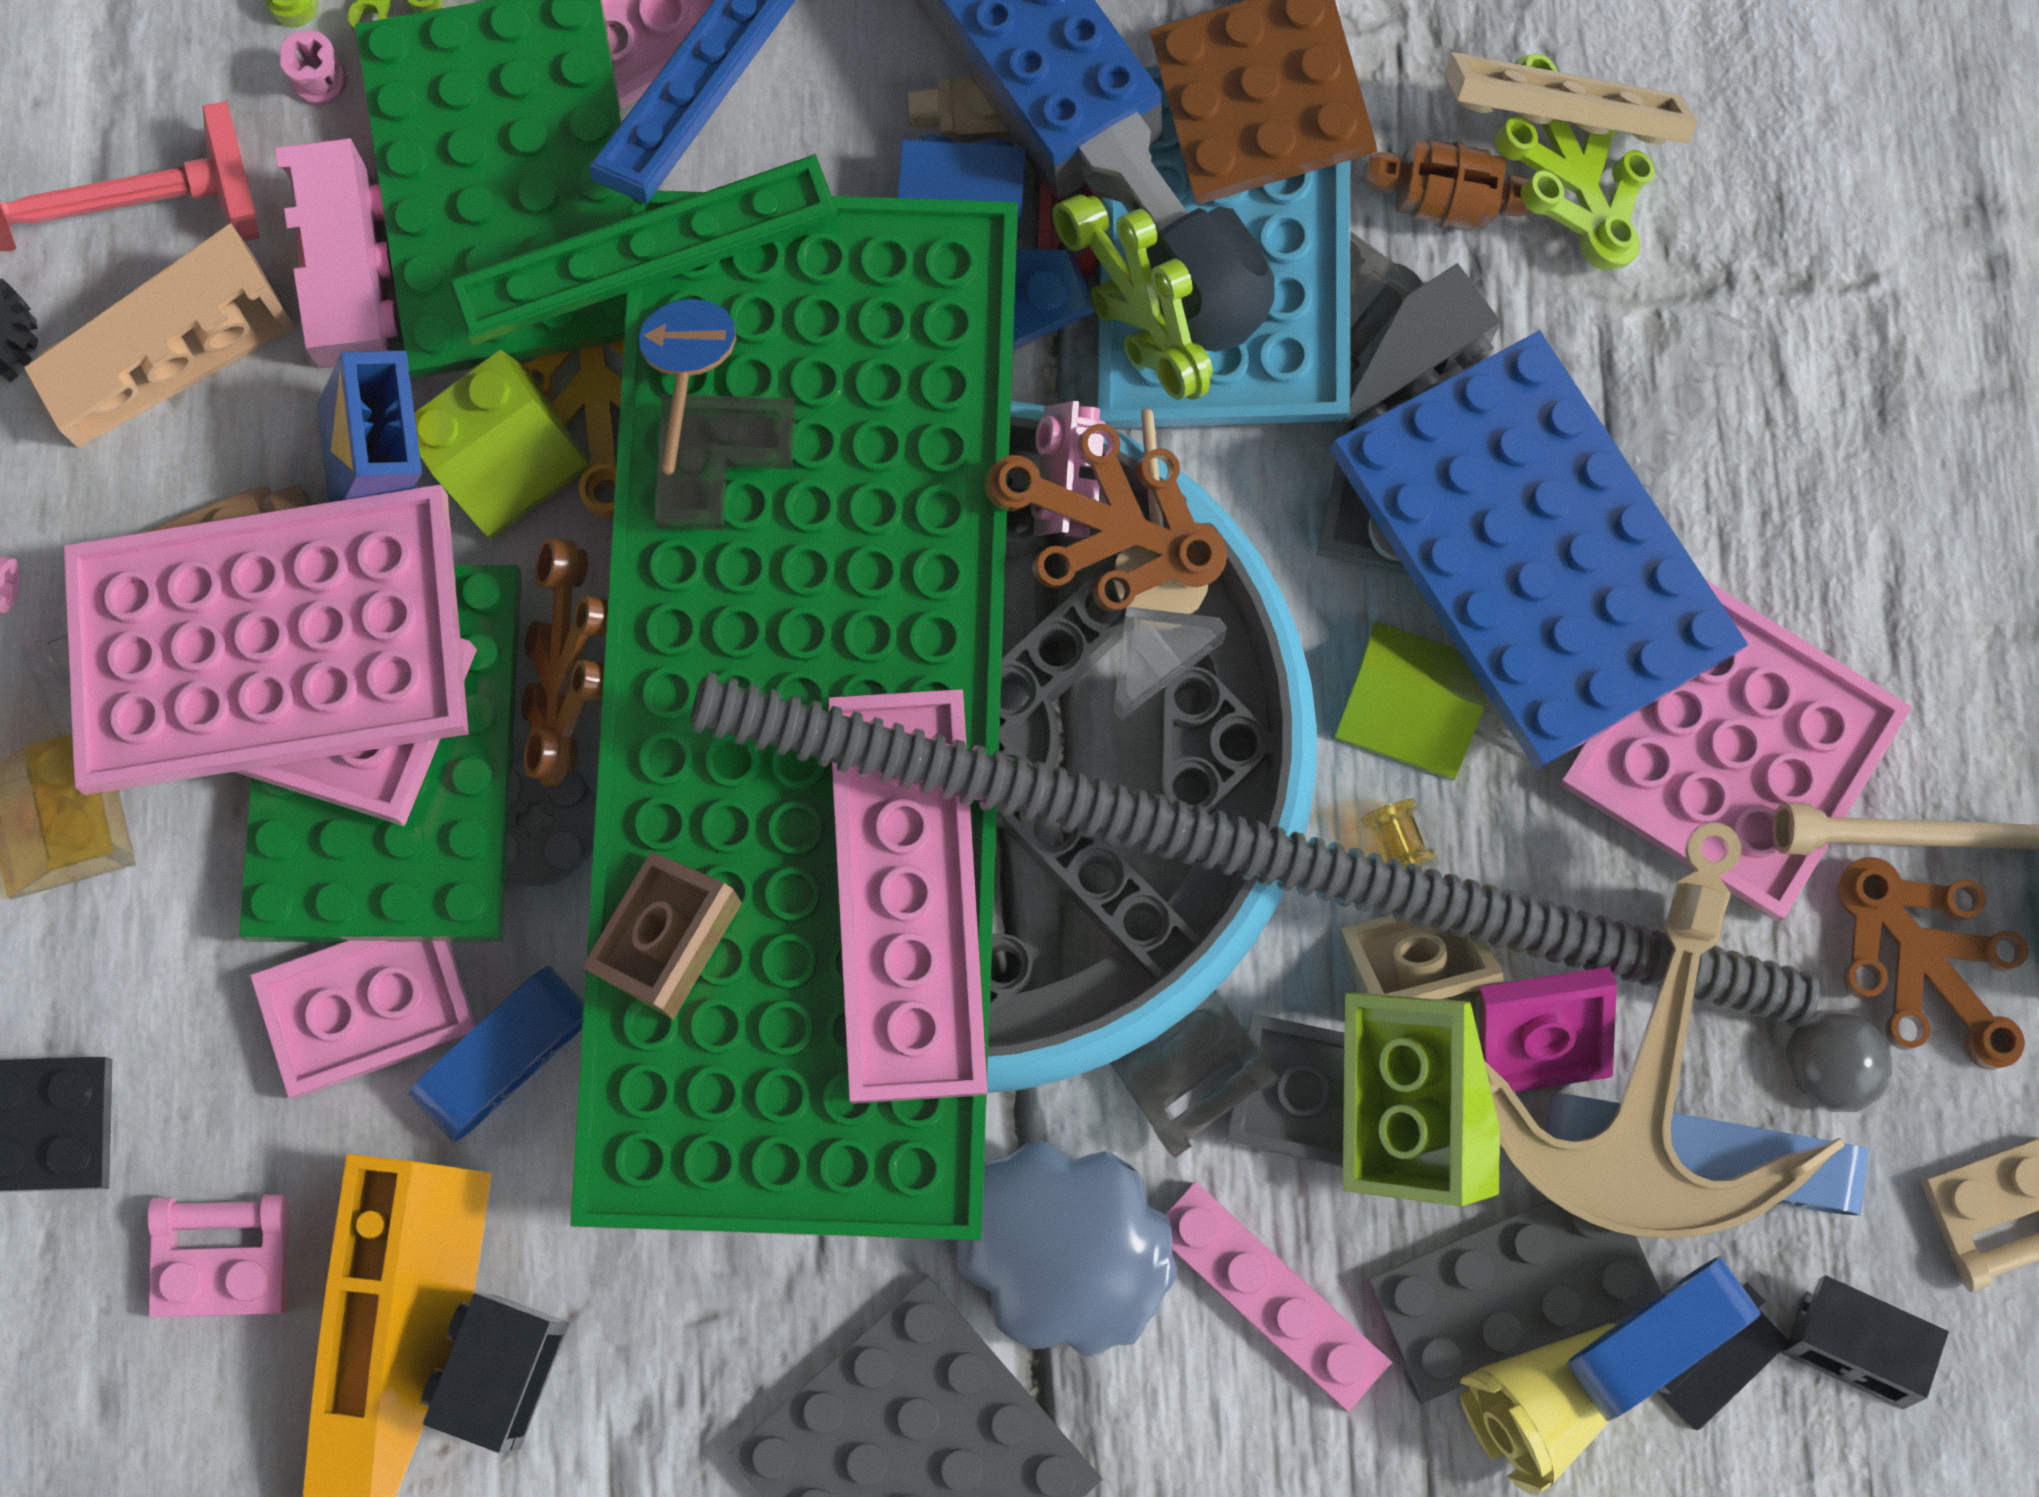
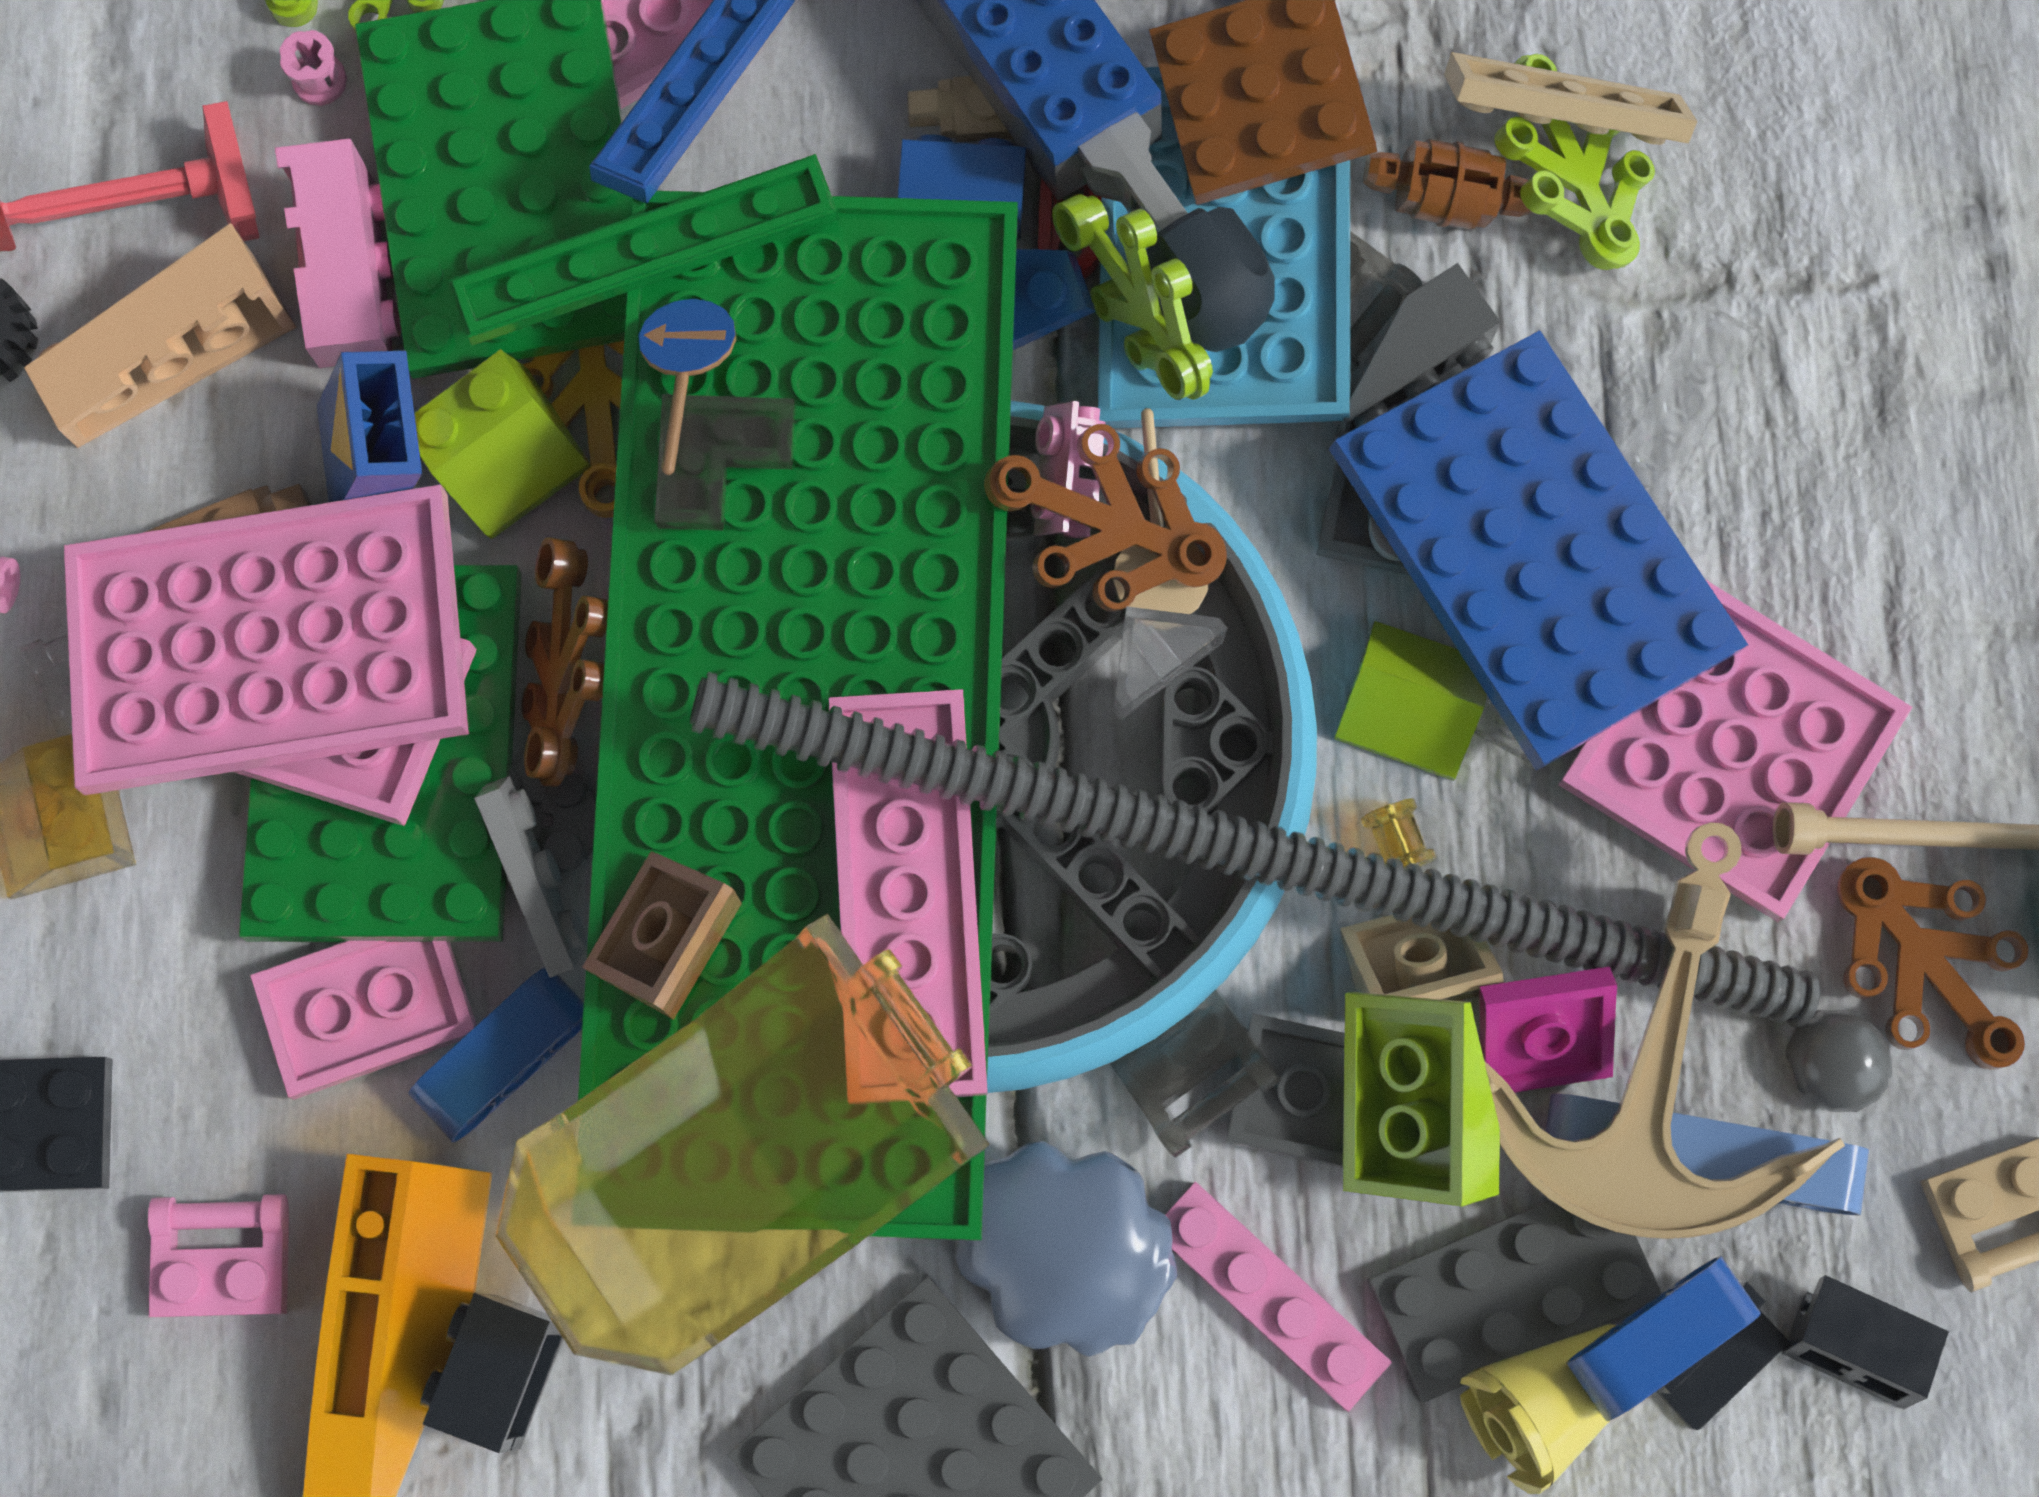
none -> light grey plate [475,776,586,977]
none -> clear yellow windscreen [495,914,989,1376]

